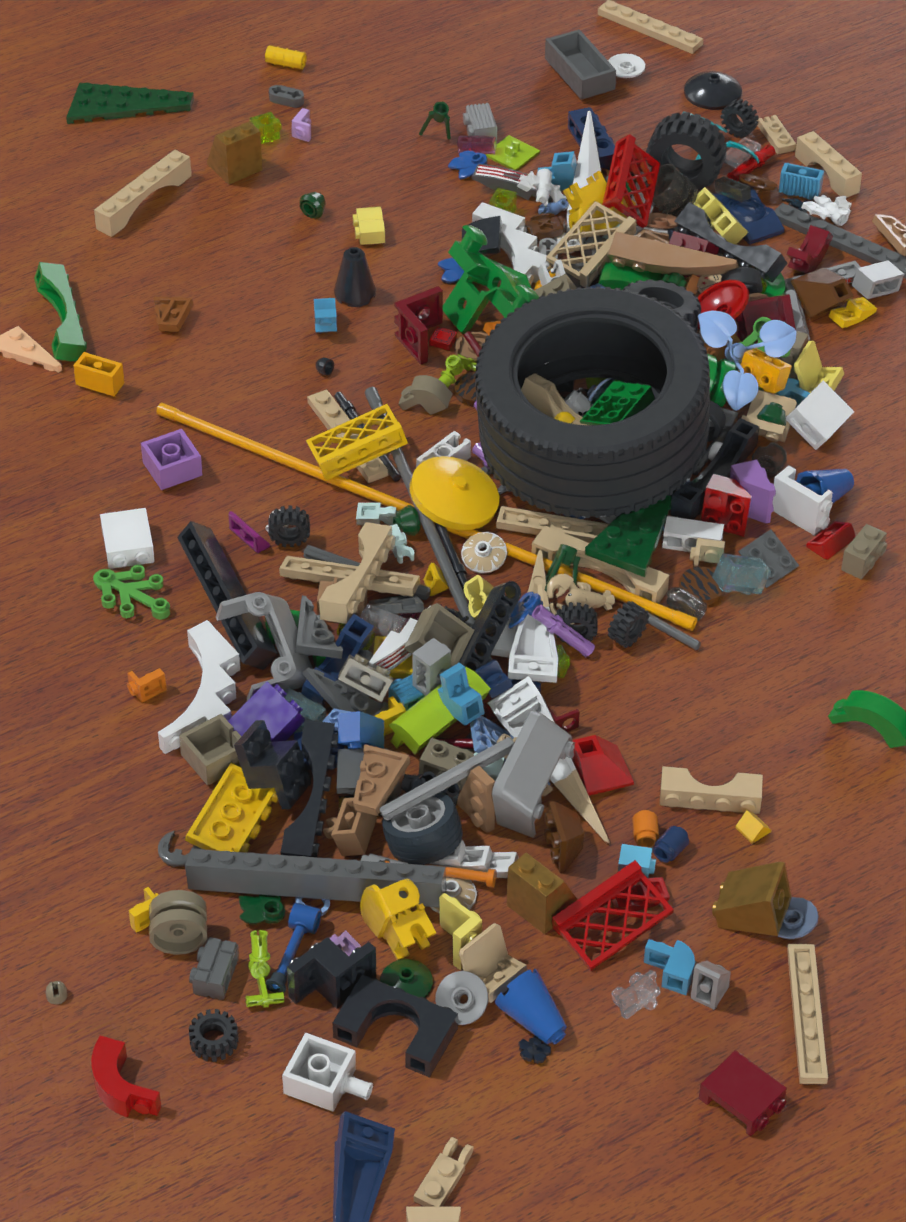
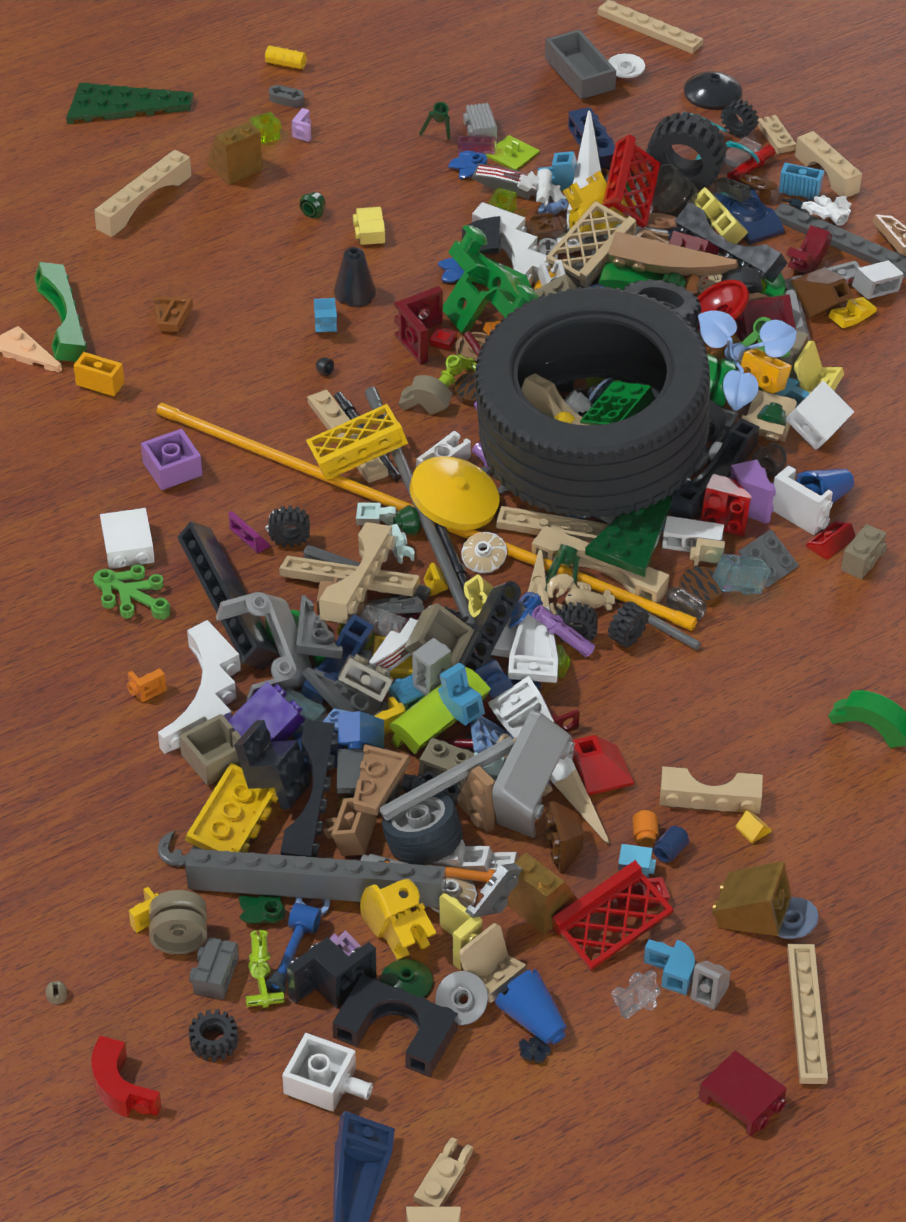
none -> dark grey wing [465,863,522,918]

